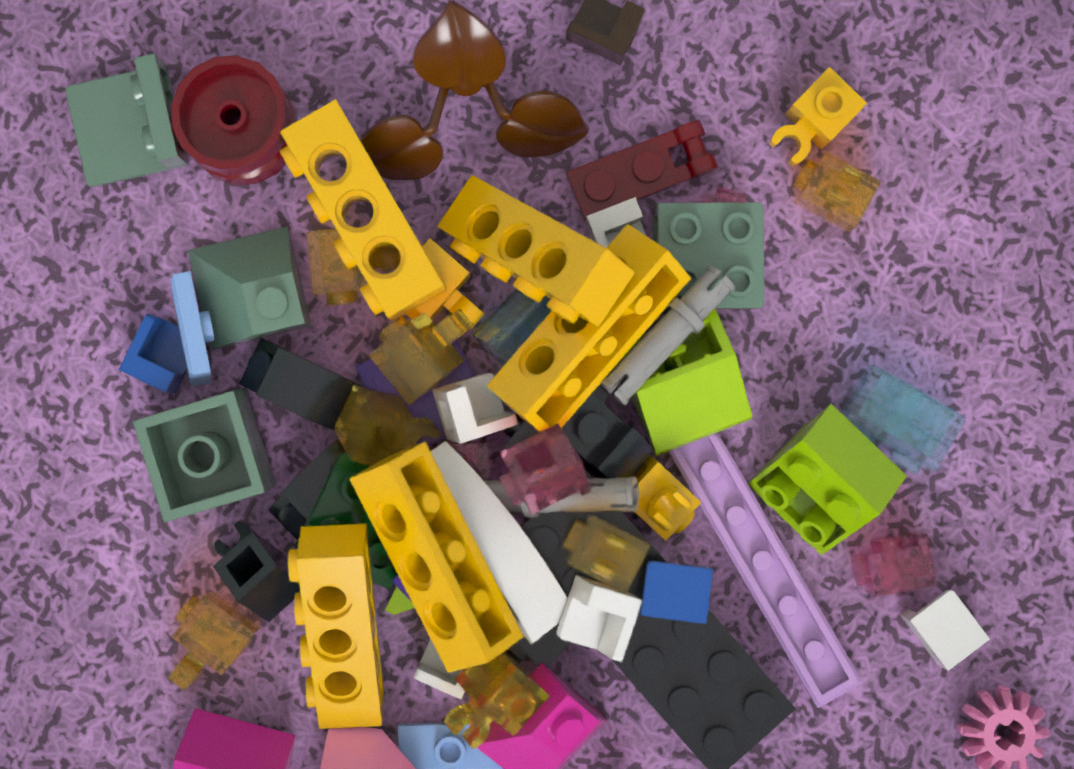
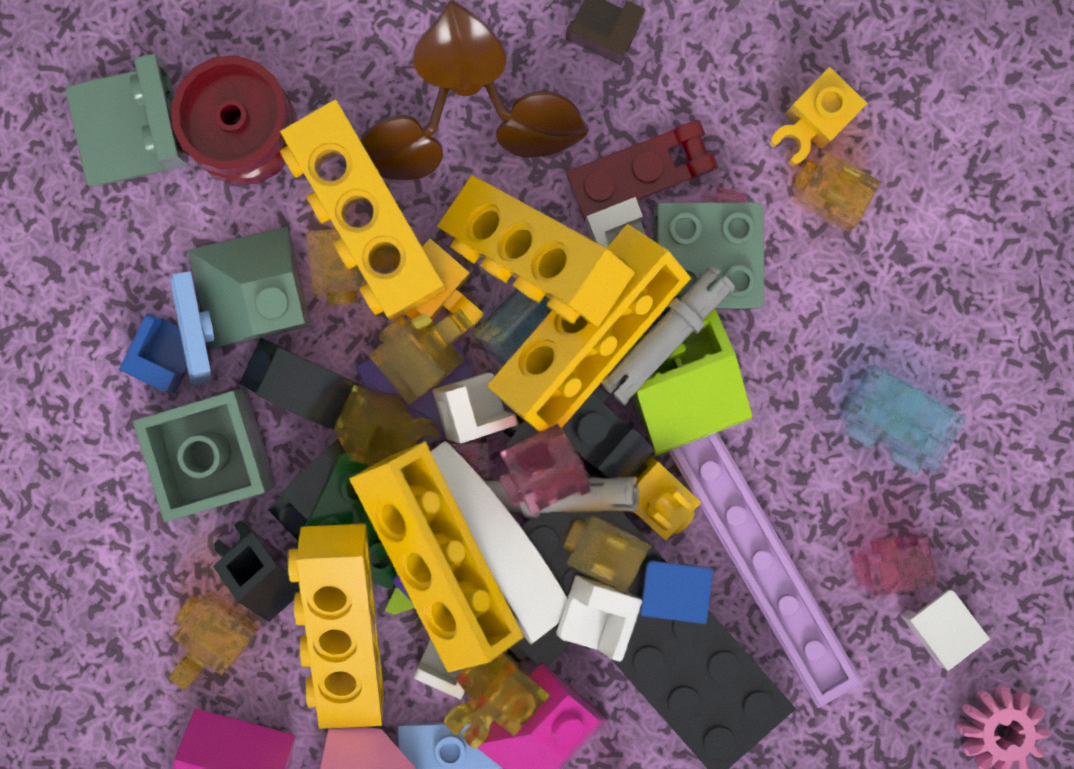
lime slope [748,404,907,555] -> none

